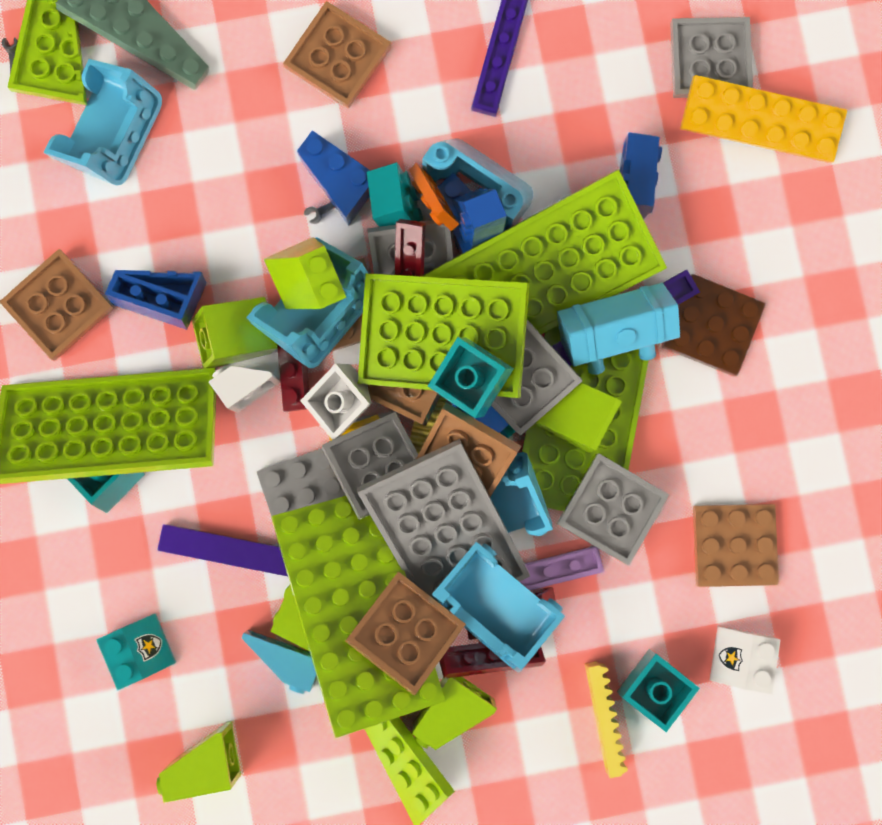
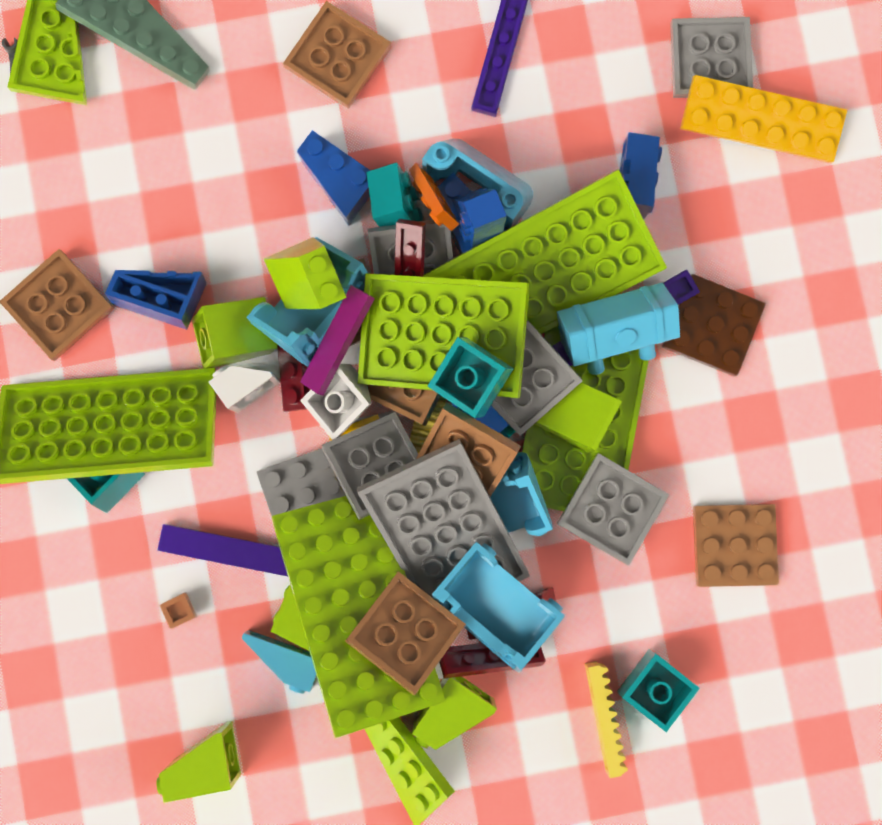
medium azure windscreen [43,59,162,186] -> none
teal slope [96,613,177,691] -> none
dark grey hand [304,202,335,224] -> none
lavender tile [519,546,604,590] -> none
white slope [709,626,781,695] -> none
none -> nougat plate [159,592,198,630]
none -> magenta tile [300,285,375,396]

